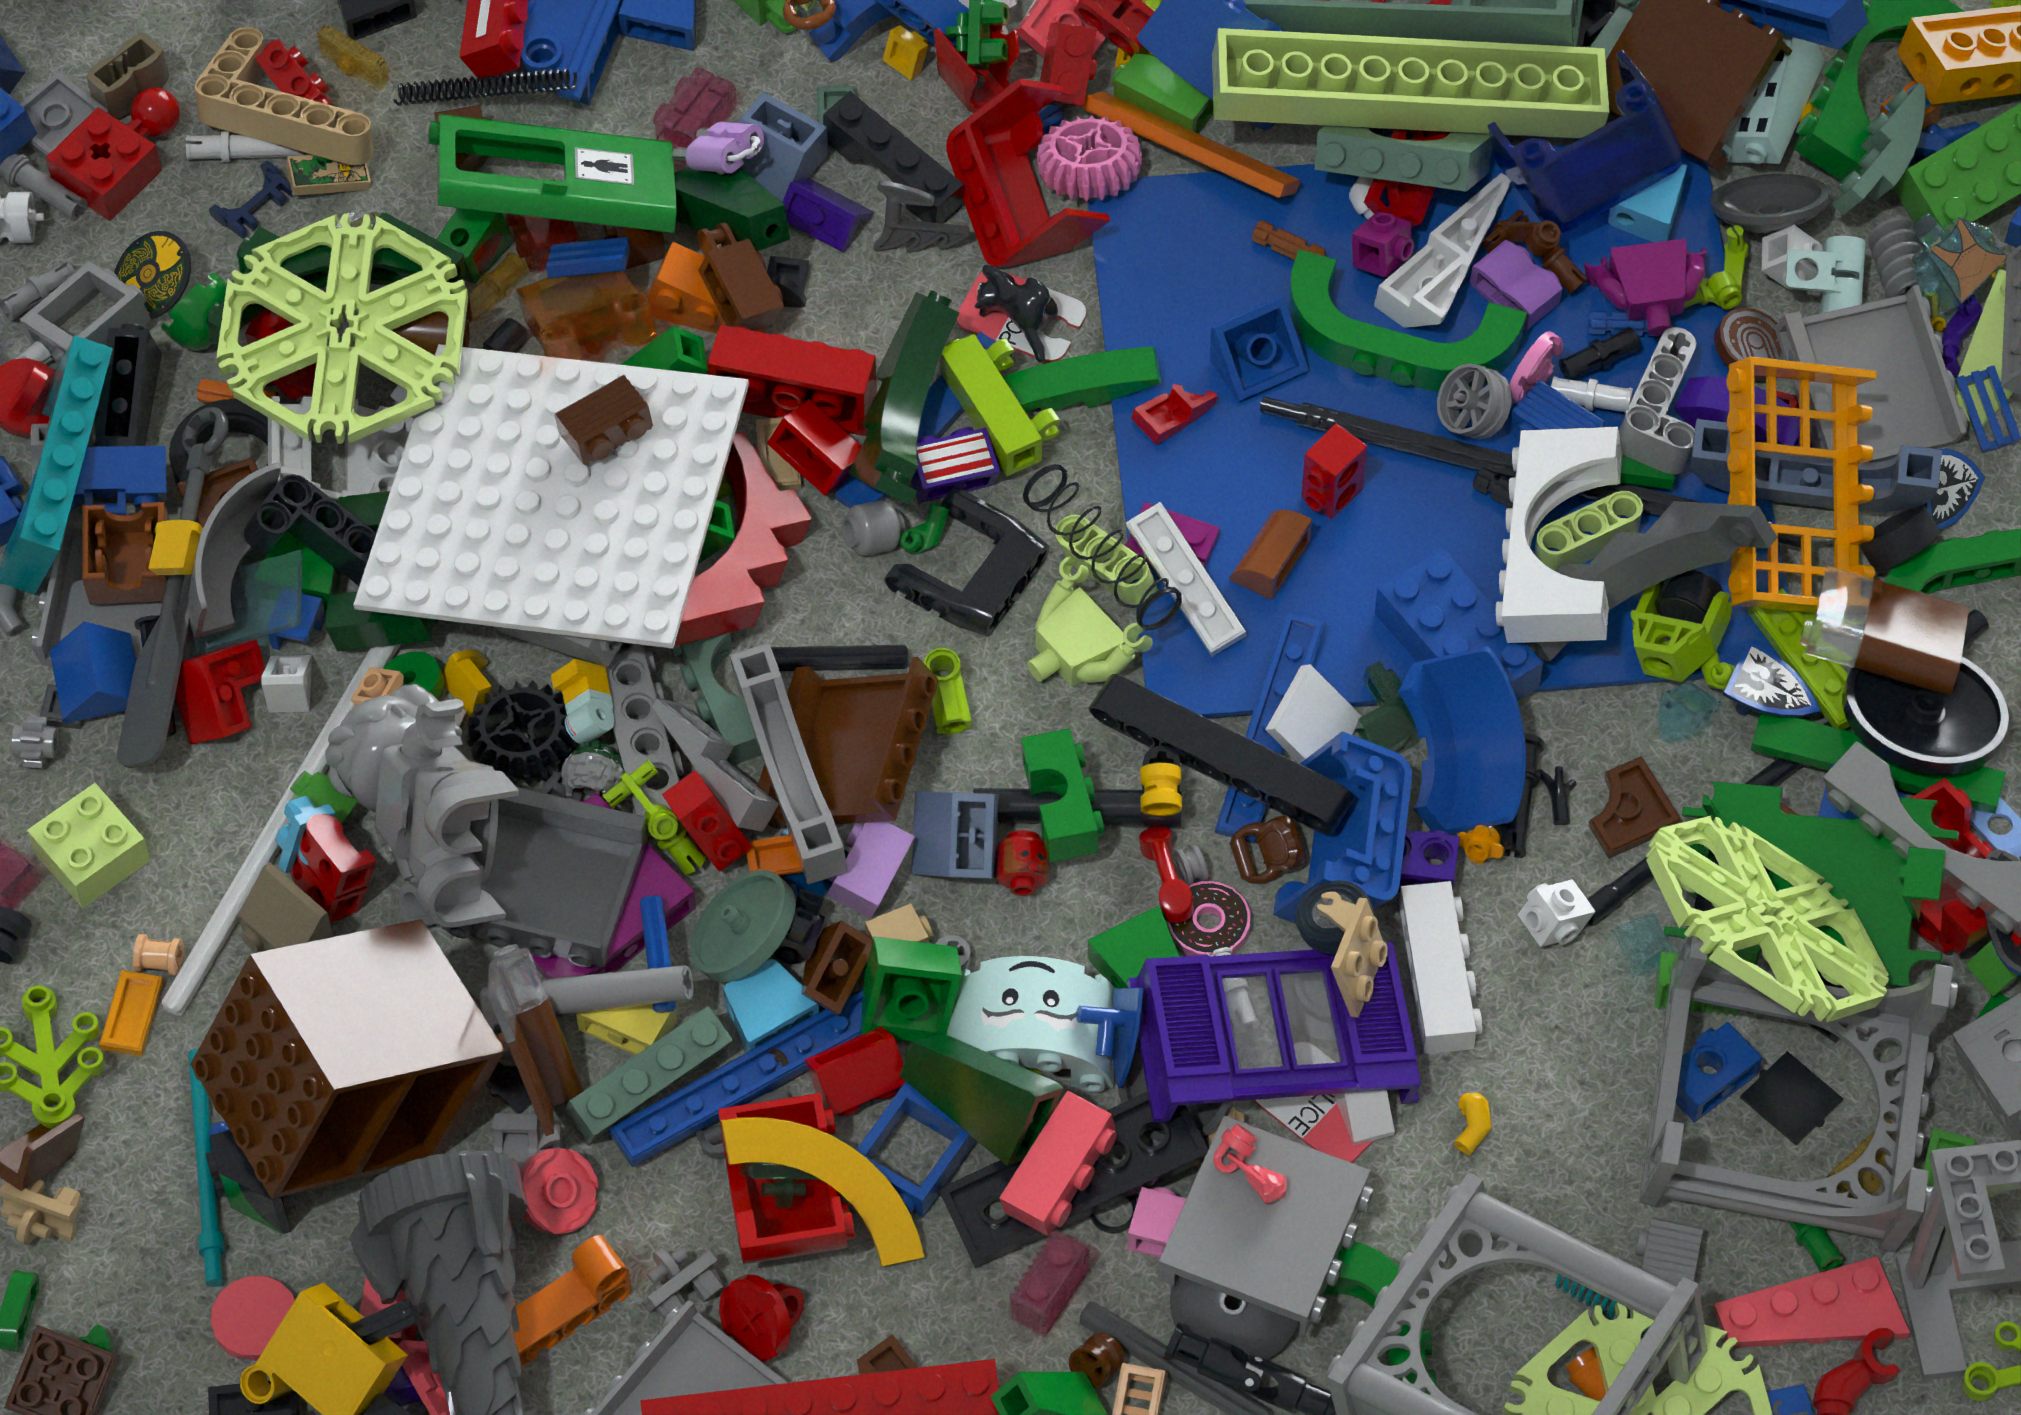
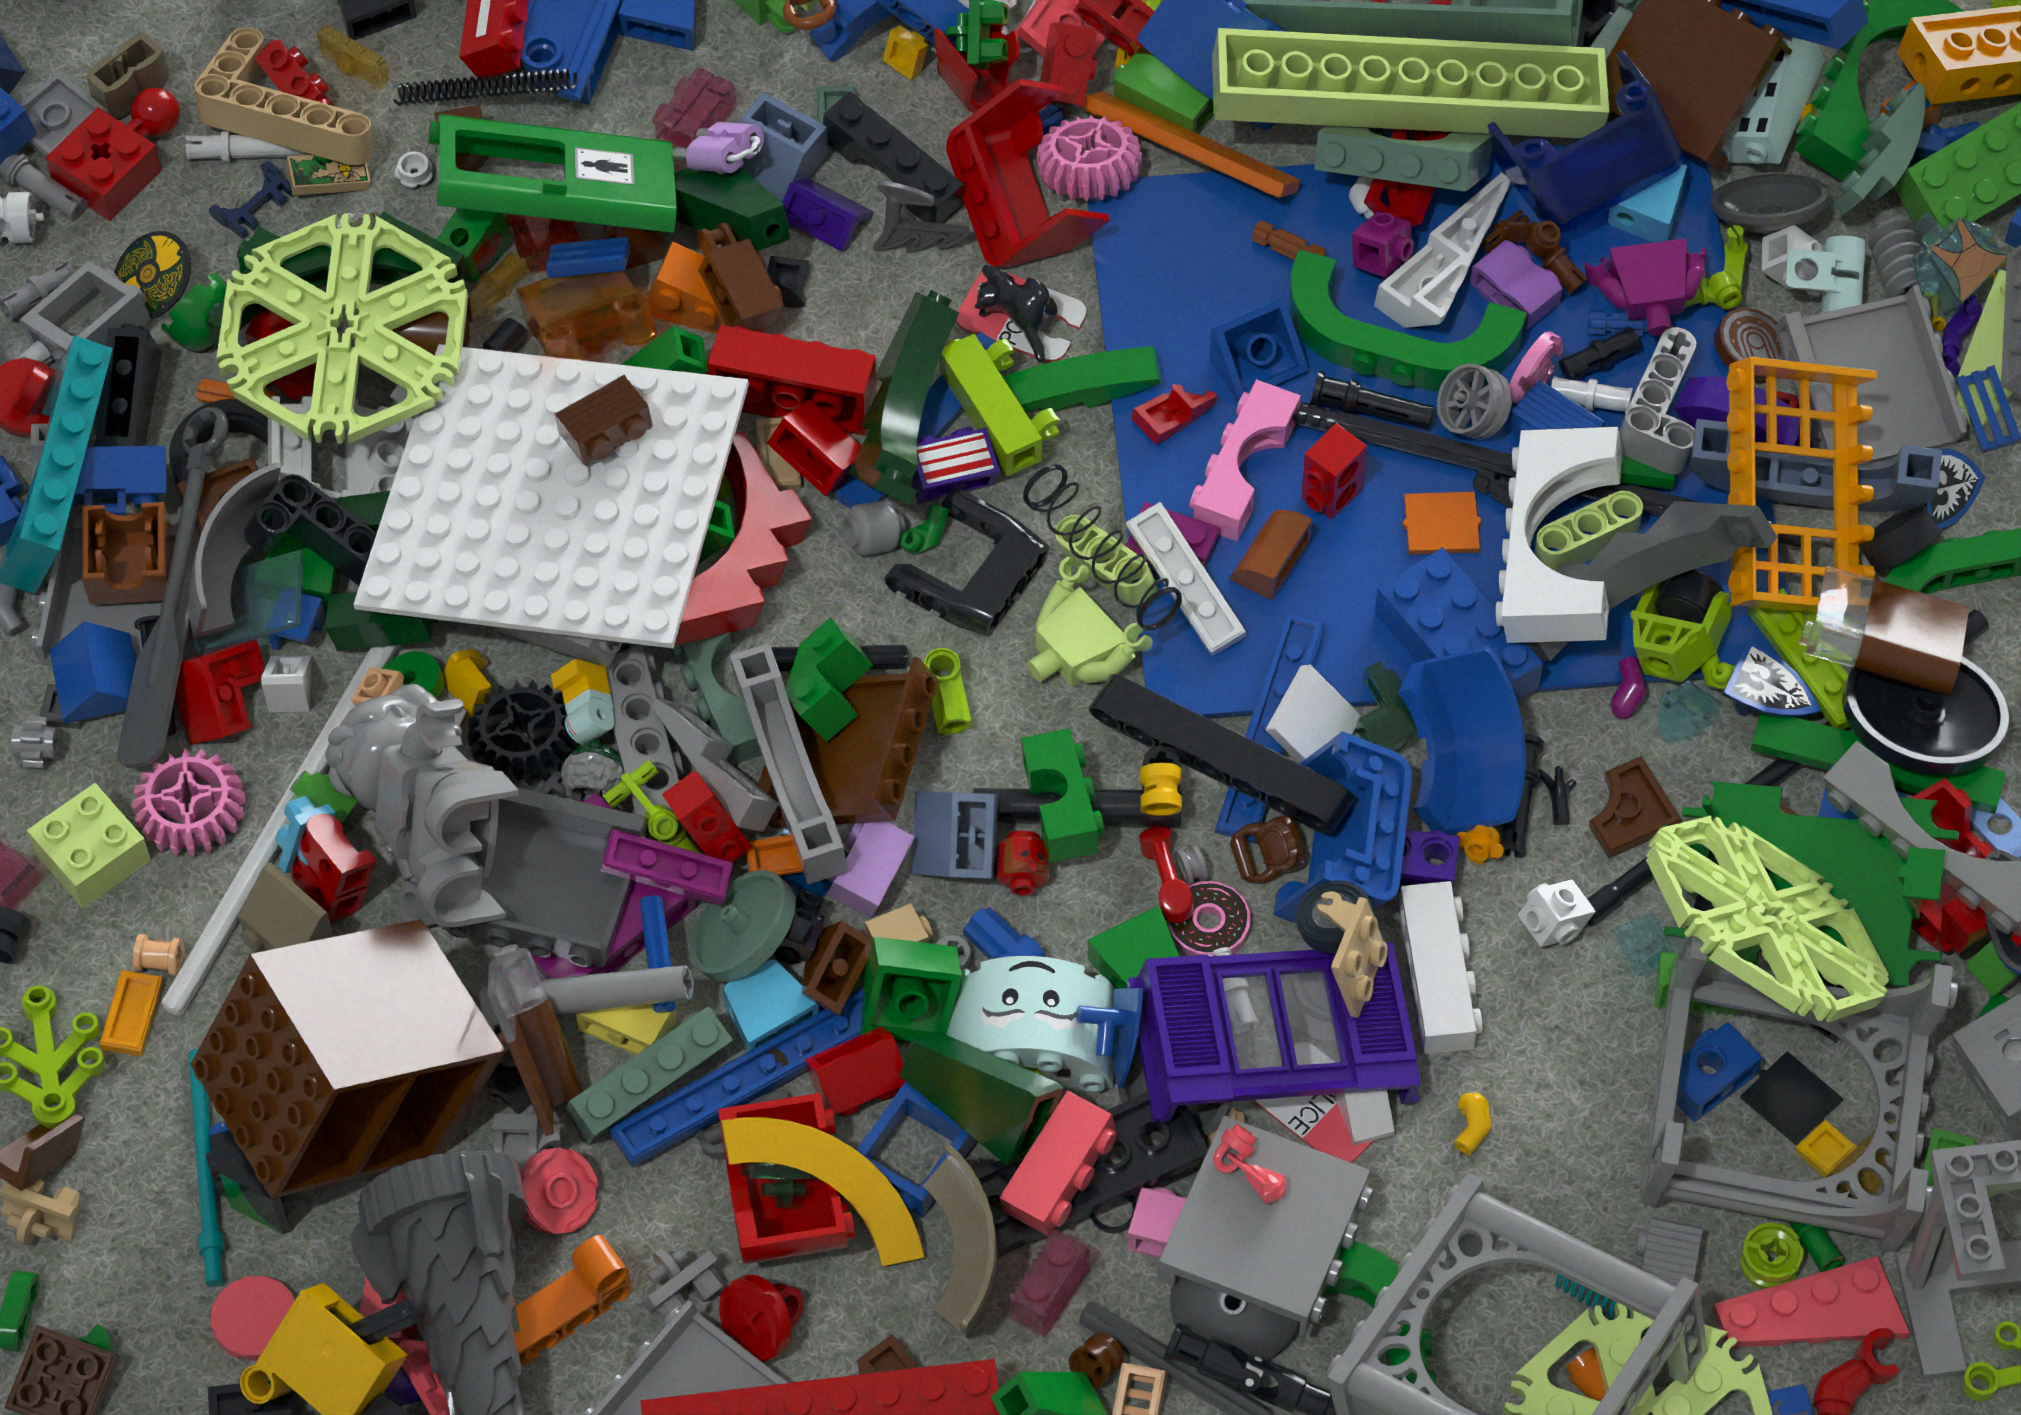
yellow tile [148,520,203,575] -> none
none -> bright pink gear [132,748,246,858]
none -> white plate [395,151,433,188]
none -> magenta tile [600,829,733,905]
none -> green brick [785,617,873,742]
none -> dark tan panel [923,1143,998,1338]
none -> blue piece [963,907,1046,960]
none -> bright pink arch [1189,379,1301,542]
none -> black pin [1310,370,1434,431]
none -> orange piece [1402,492,1481,555]
none -> magenta arm [1610,657,1646,720]
none -> lime wheel [1740,1222,1804,1289]
none -> yellow tile [1795,1120,1857,1178]

